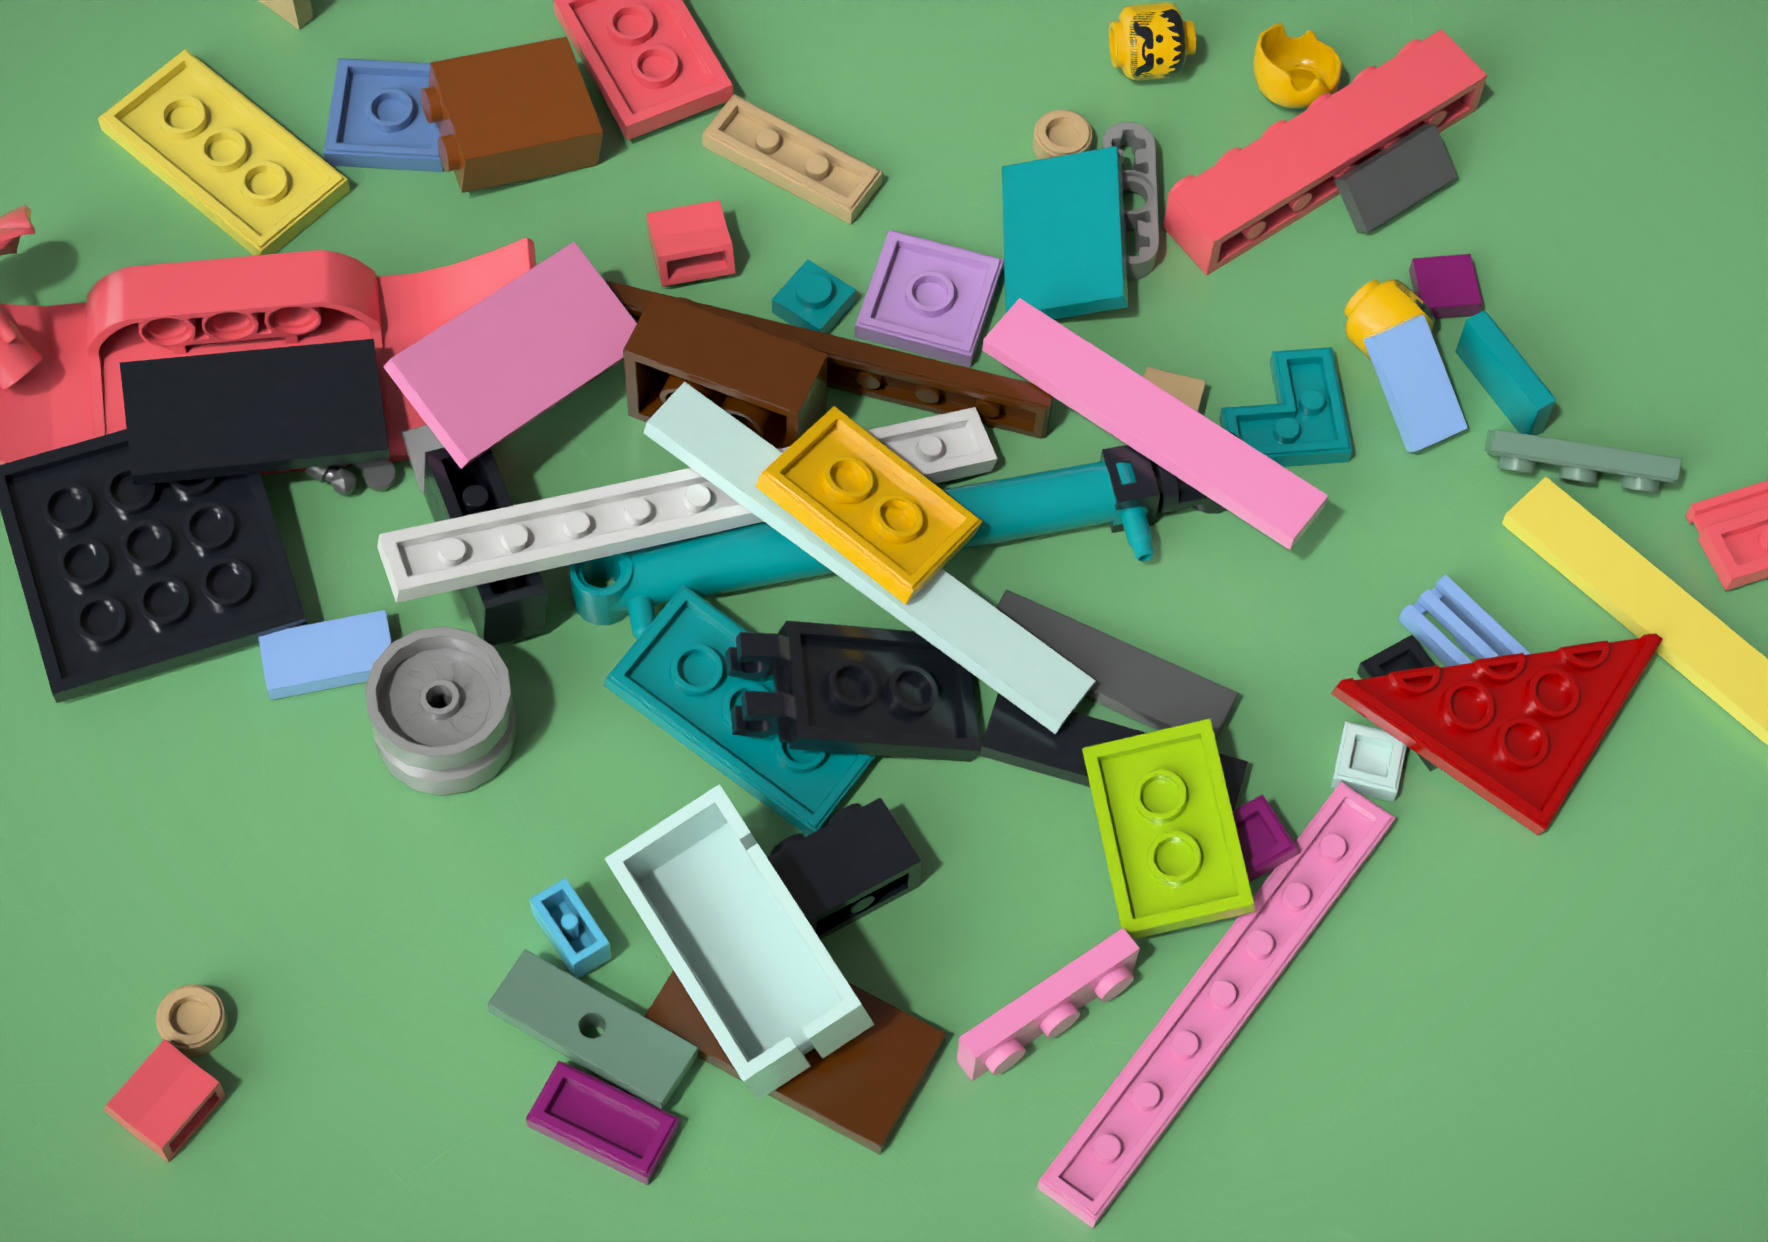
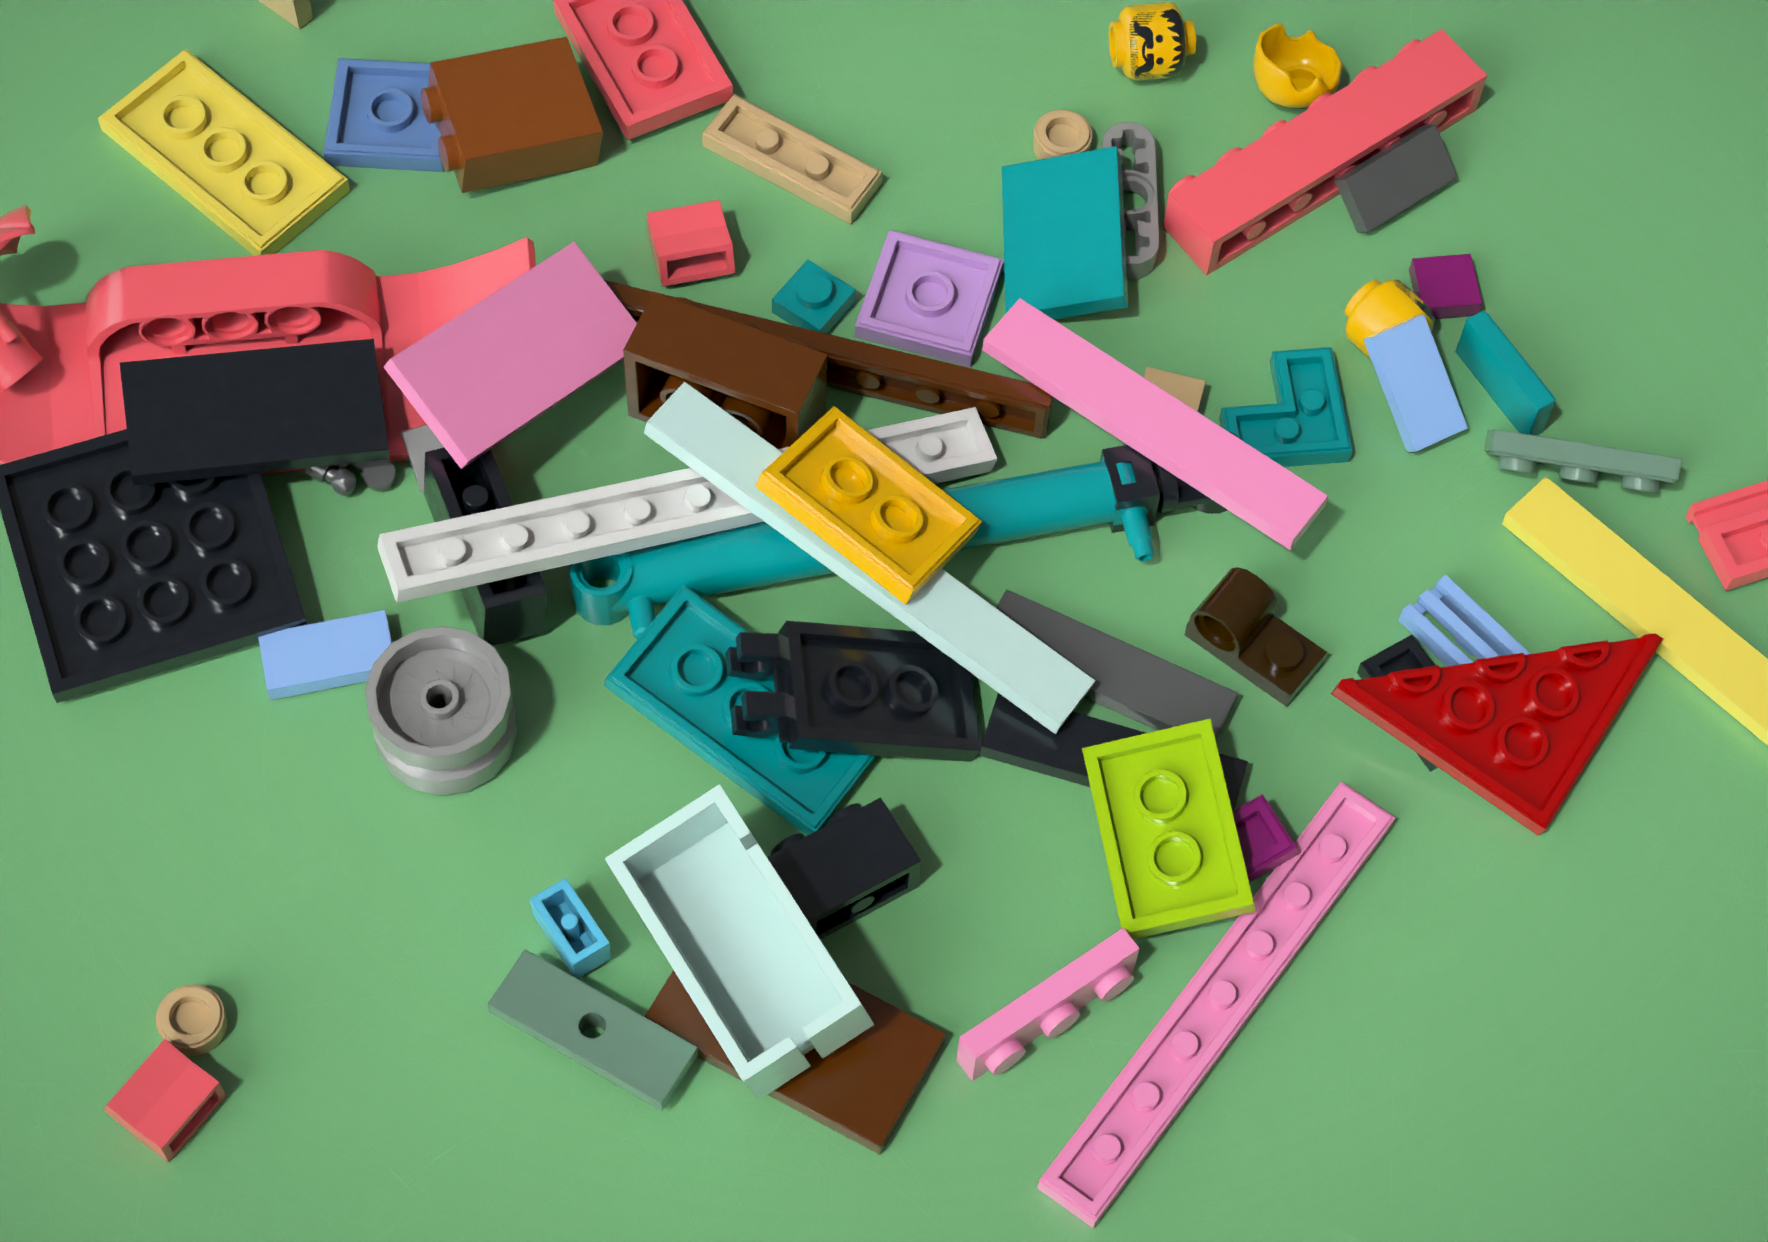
magenta tile [526,1060,680,1185] -> none
light aqua tile [1330,721,1406,802] -> none
none -> dark brown plate [1184,567,1327,707]

